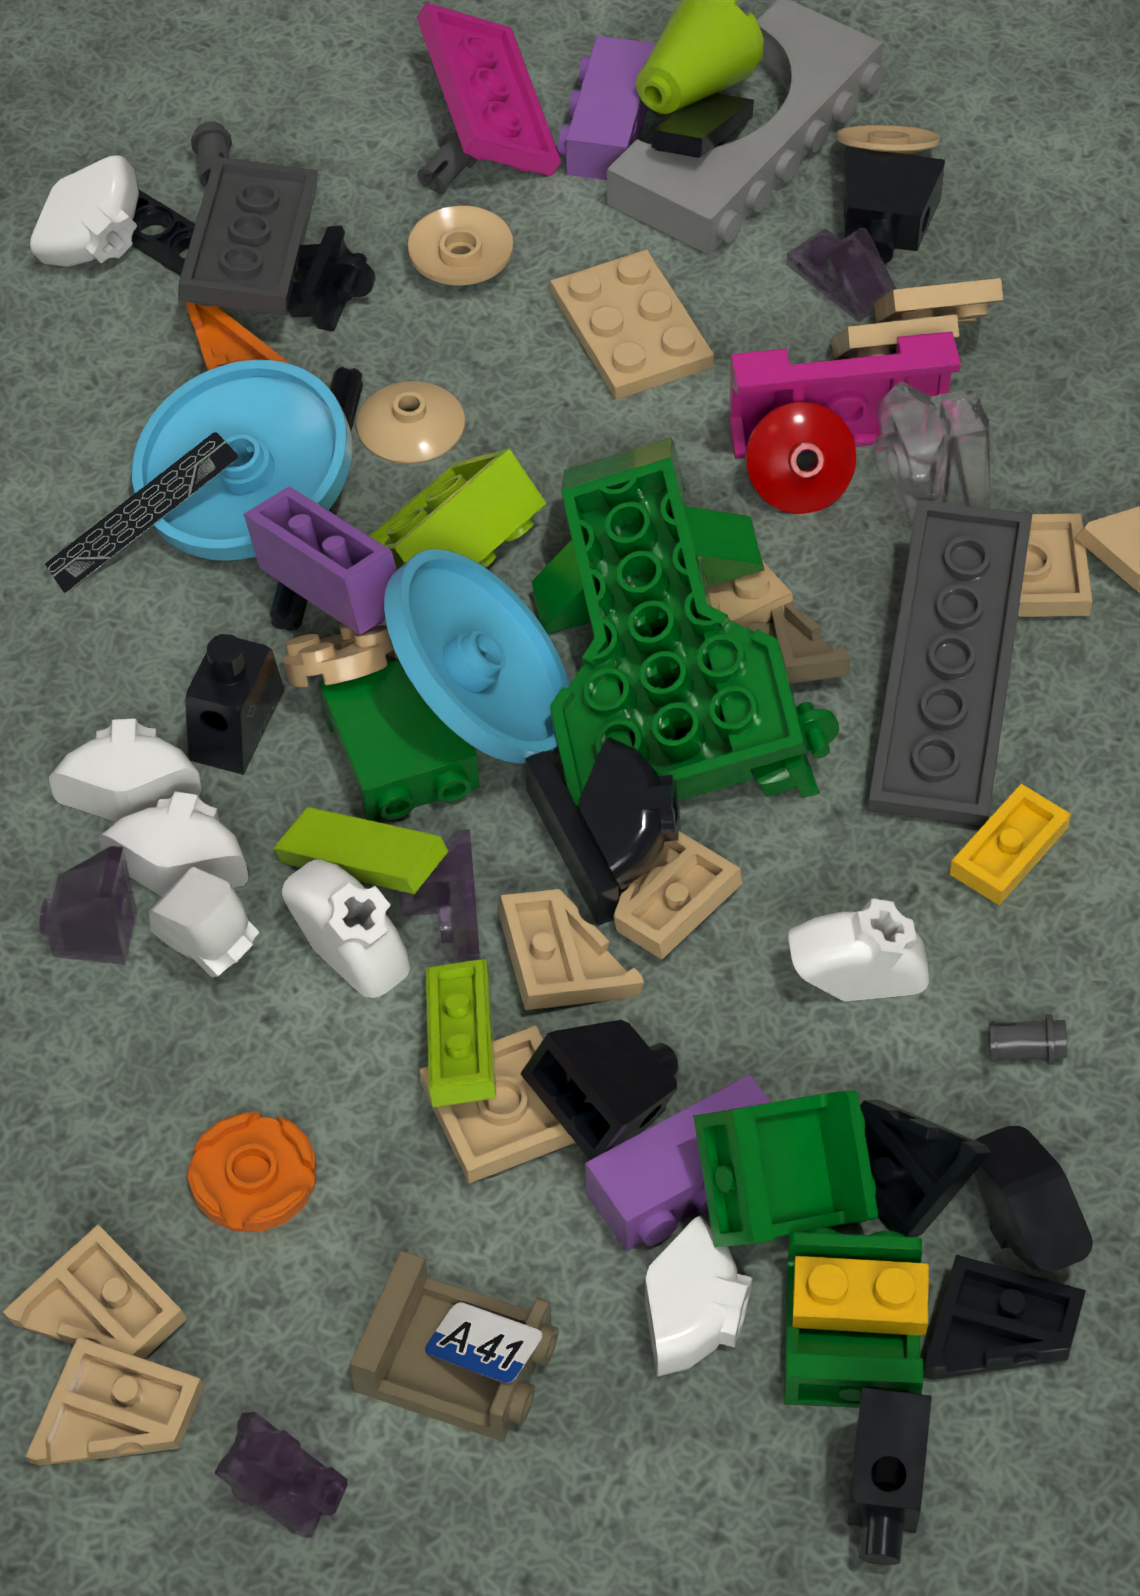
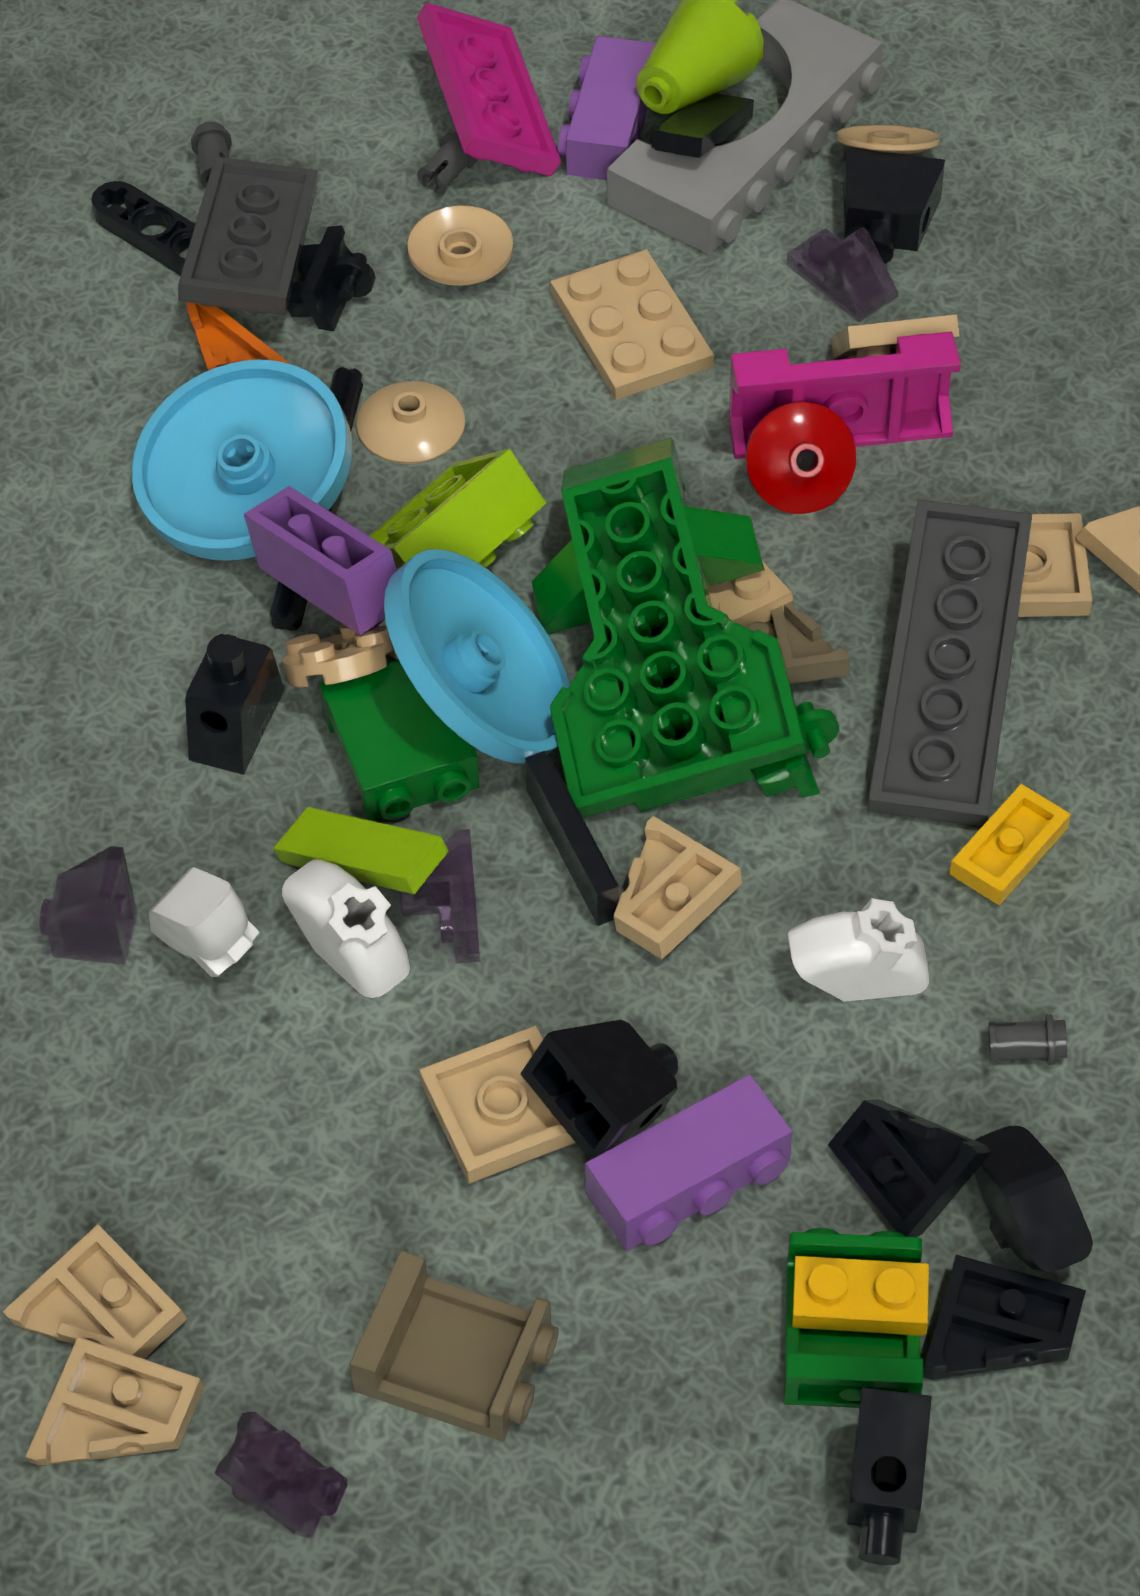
white piece [30,155,139,267] -> none
black sticker [45,432,238,594] -> none
white piece [49,719,202,822] -> none
white piece [99,791,248,897] -> none
orange tile [187,1112,317,1232] -> none
sticker [425,1302,542,1383] -> none
lime tile [426,959,497,1107] -> none
tan wing [497,889,644,1010] -> none
black piece [579,737,681,890] -> none
white piece [645,1216,752,1377] -> none
green panel [693,1089,878,1247] -> none
tan plate [874,278,1003,325] -> none
clear piece [874,381,990,530] -> none

